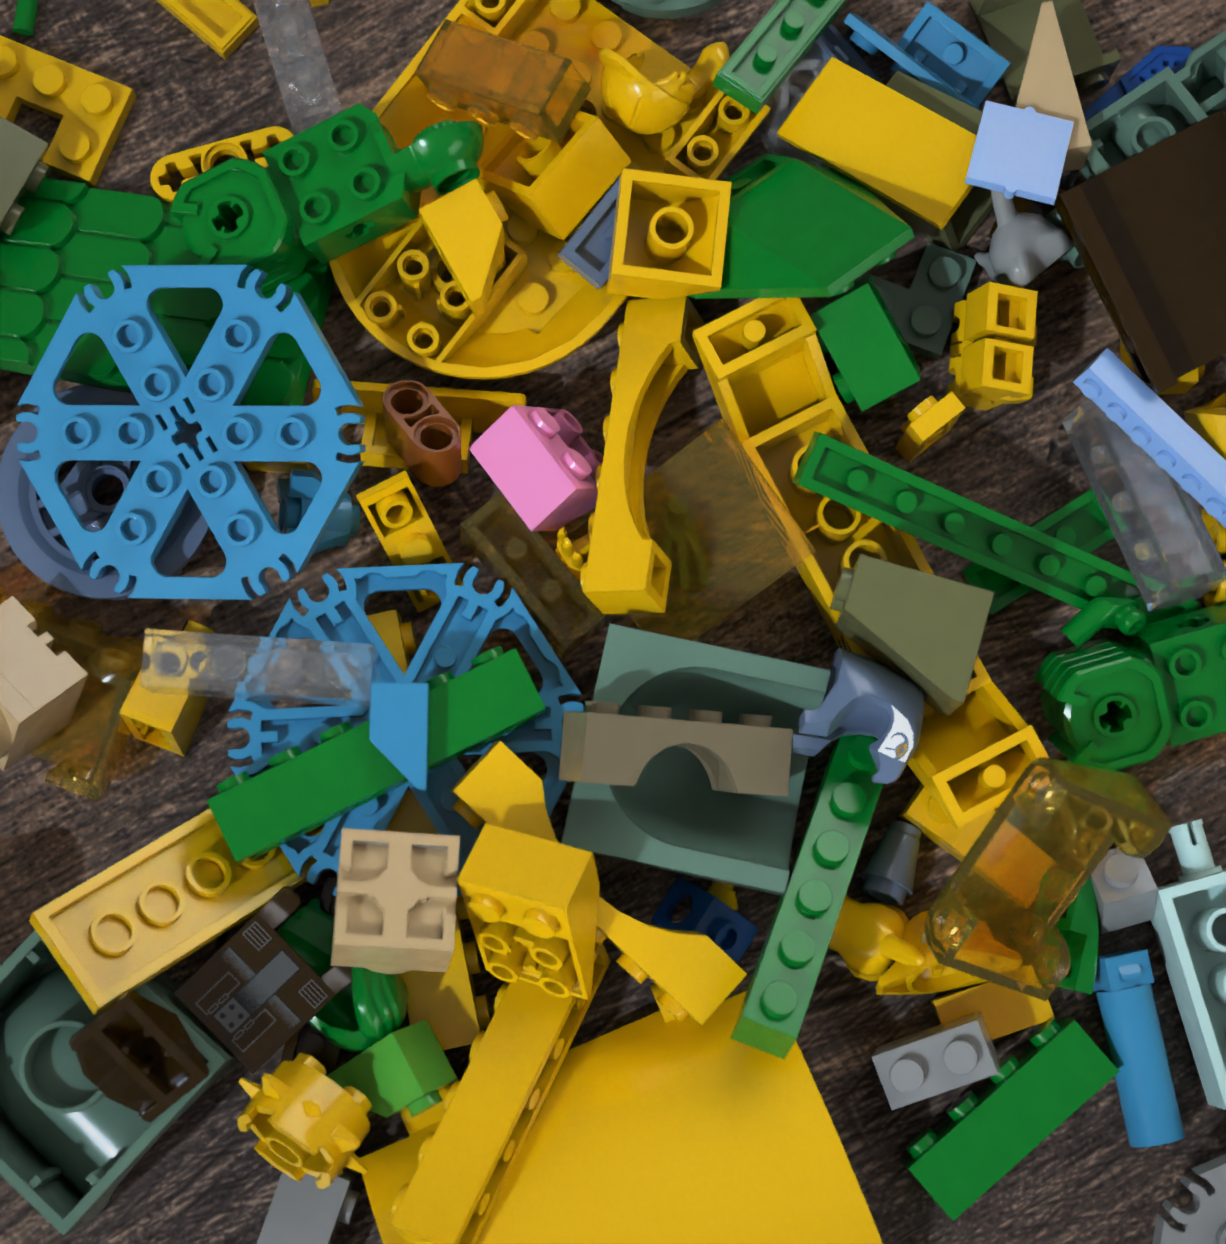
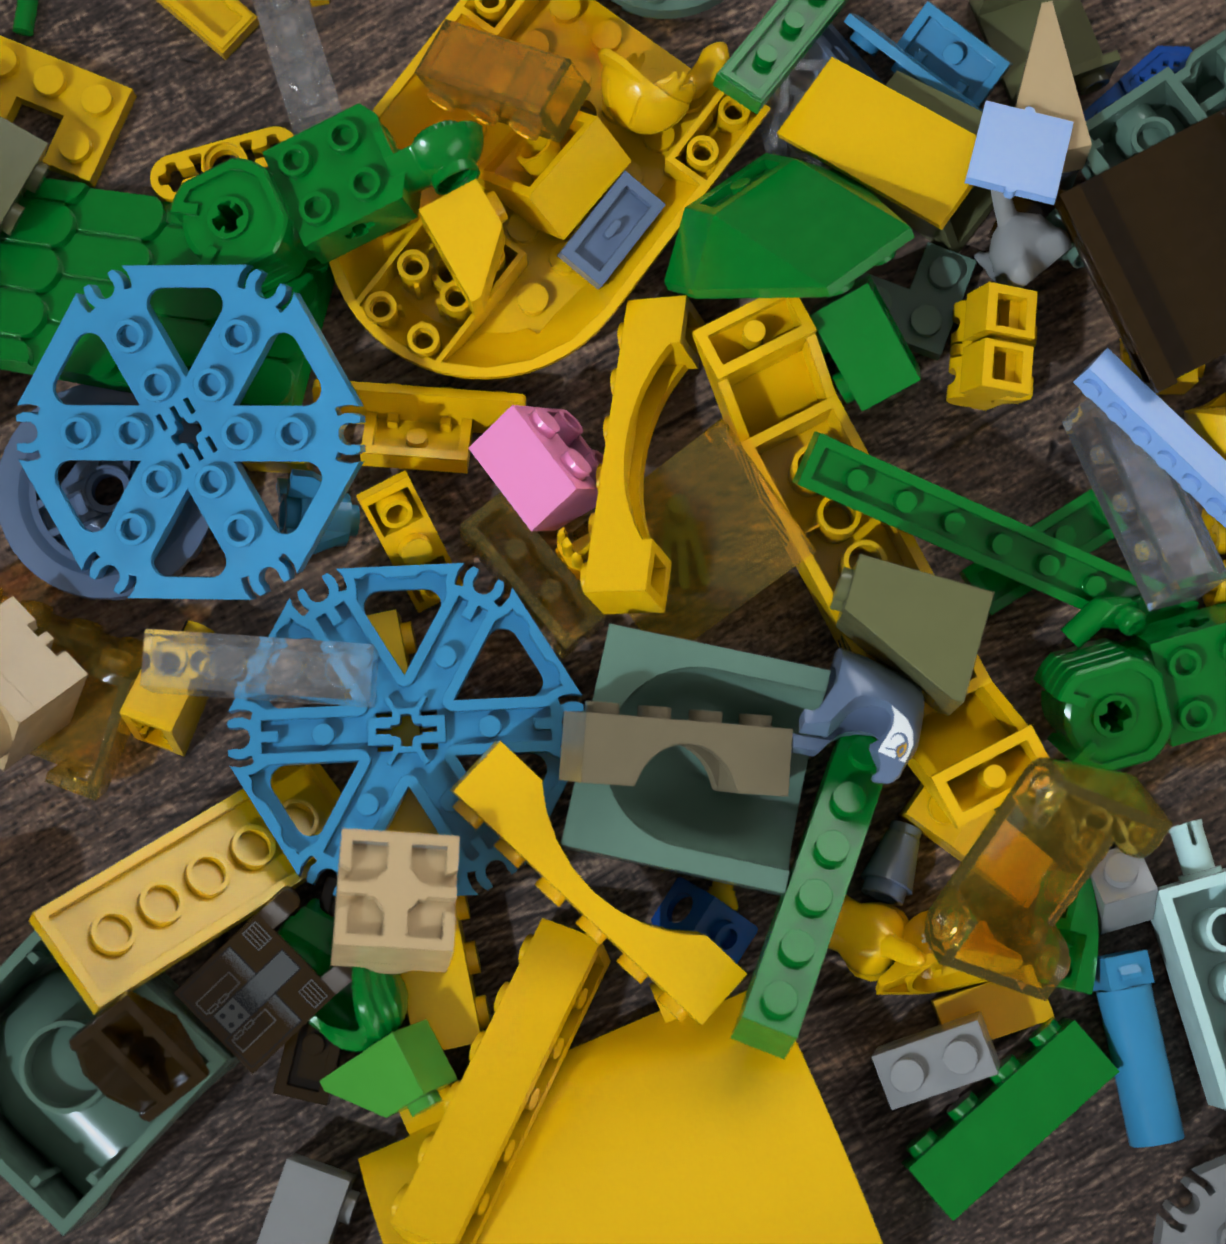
green brick [207,646,546,864] -> none
yellow brick [237,1053,372,1189] -> none
dark azure tile [369,682,429,791] -> none
dark orange beam [383,380,462,486] -> none
yellow slope [457,823,600,1000] -> none
yellow slope [606,168,732,300] -> none
yellow plate [895,391,965,464] -> none

